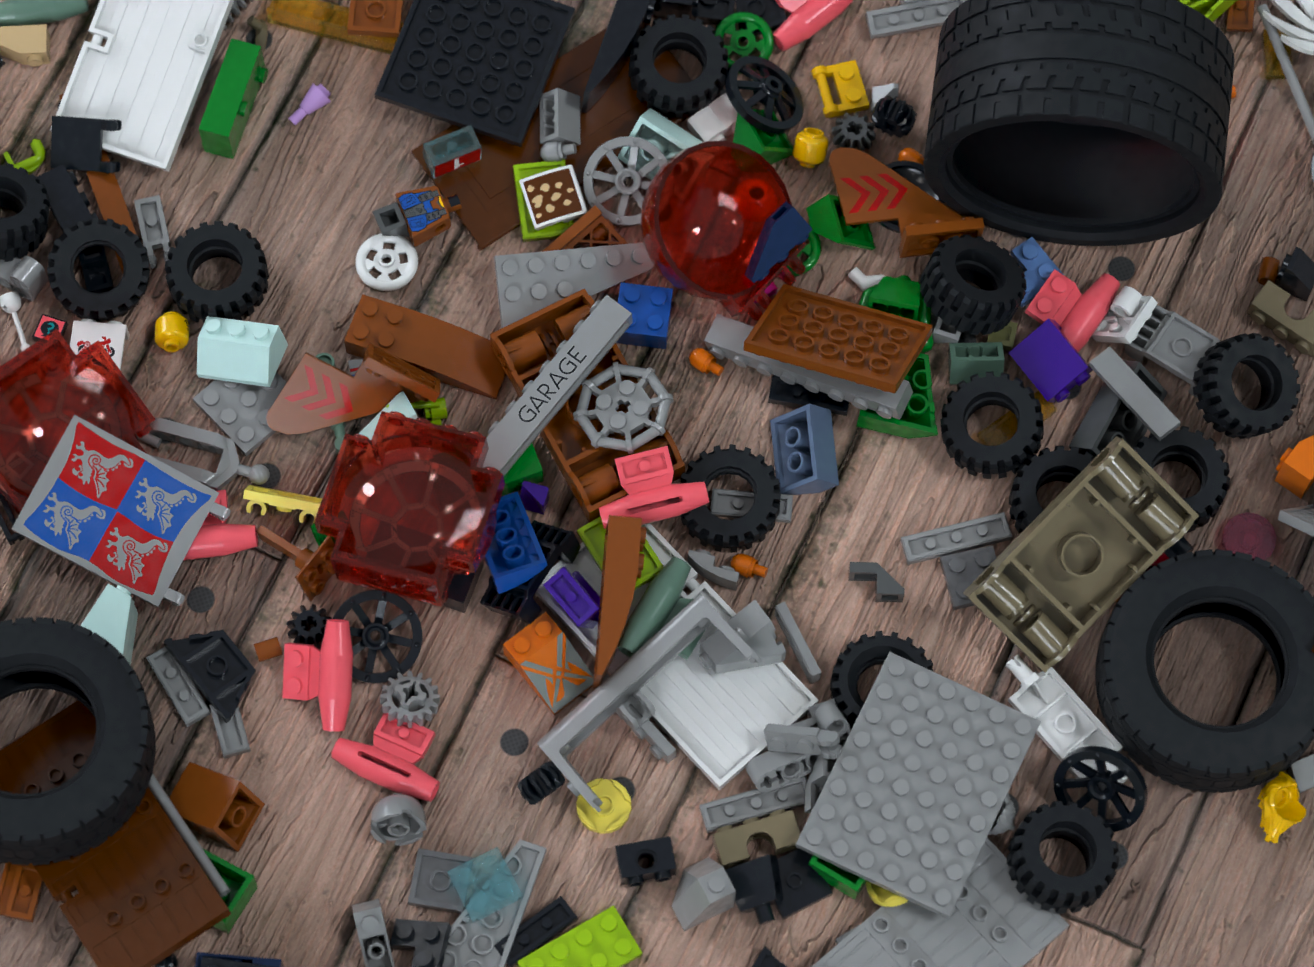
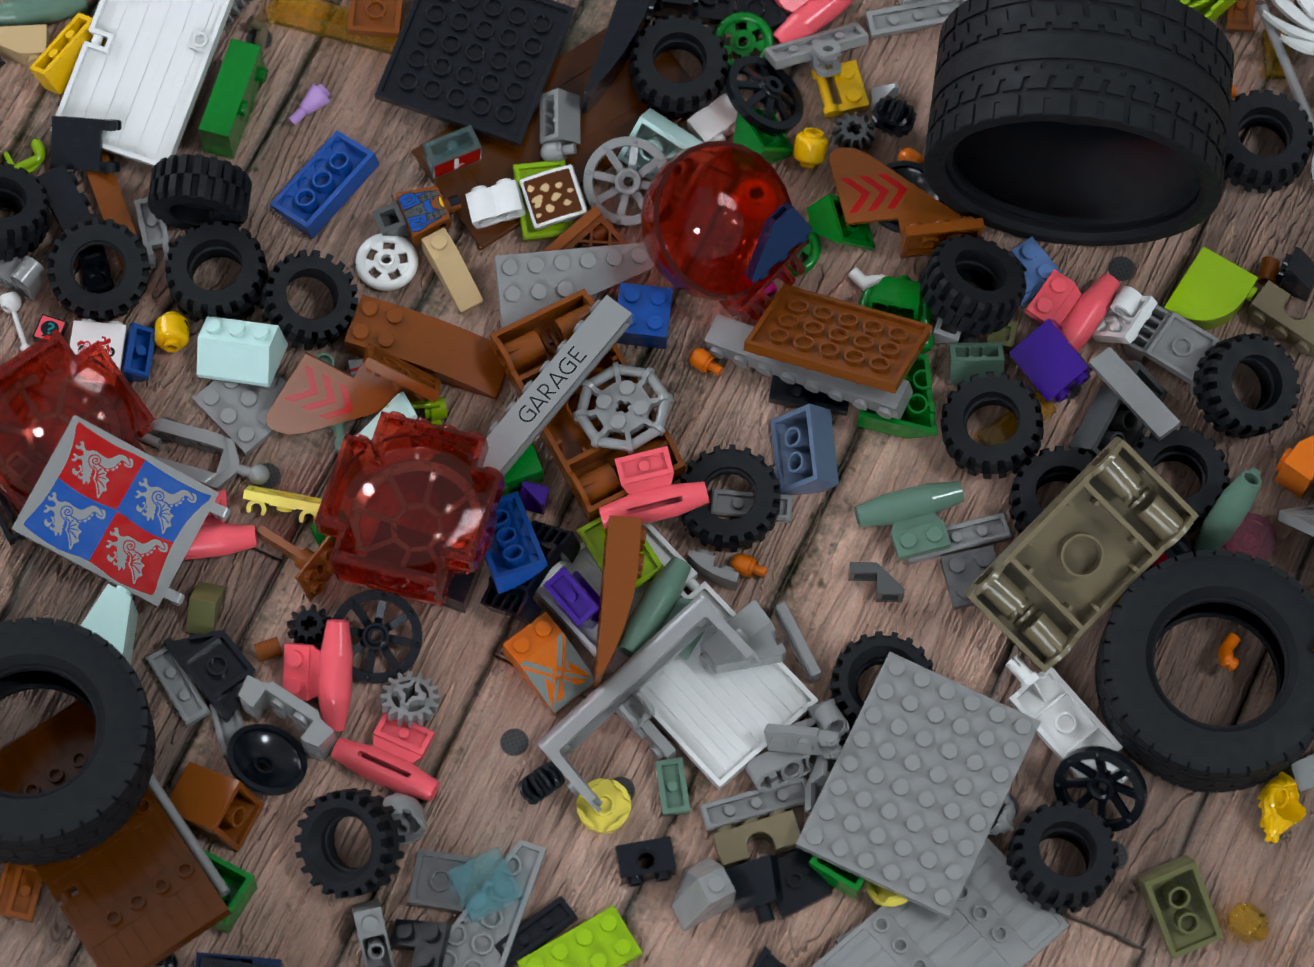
none -> yellow brick [29,12,107,95]
none -> blue brick [121,322,155,382]
none -> black tyre [147,154,252,230]
none -> olive slope [186,582,226,635]
none -> black dish [226,724,307,796]
none -> light grey plate [238,675,337,762]
none -> black tyre [259,250,358,350]
none -> blue slope [270,130,380,239]
none -> black tyre [294,788,405,899]
none -> tan slope [421,227,484,314]
none -> white brick [465,178,526,229]
none -> sand green plate [655,757,691,817]
none -> light grey plate [765,22,869,78]
none -> sand green plate [854,481,964,561]
none -> olive slope [1136,855,1224,959]
none -> lime brick [1164,246,1258,330]
none -> sand green plate [1193,467,1262,552]
none -> orange arm [1217,632,1241,671]
none -> black tyre [1224,89,1314,193]
none -> clear yellow head [1227,902,1270,944]

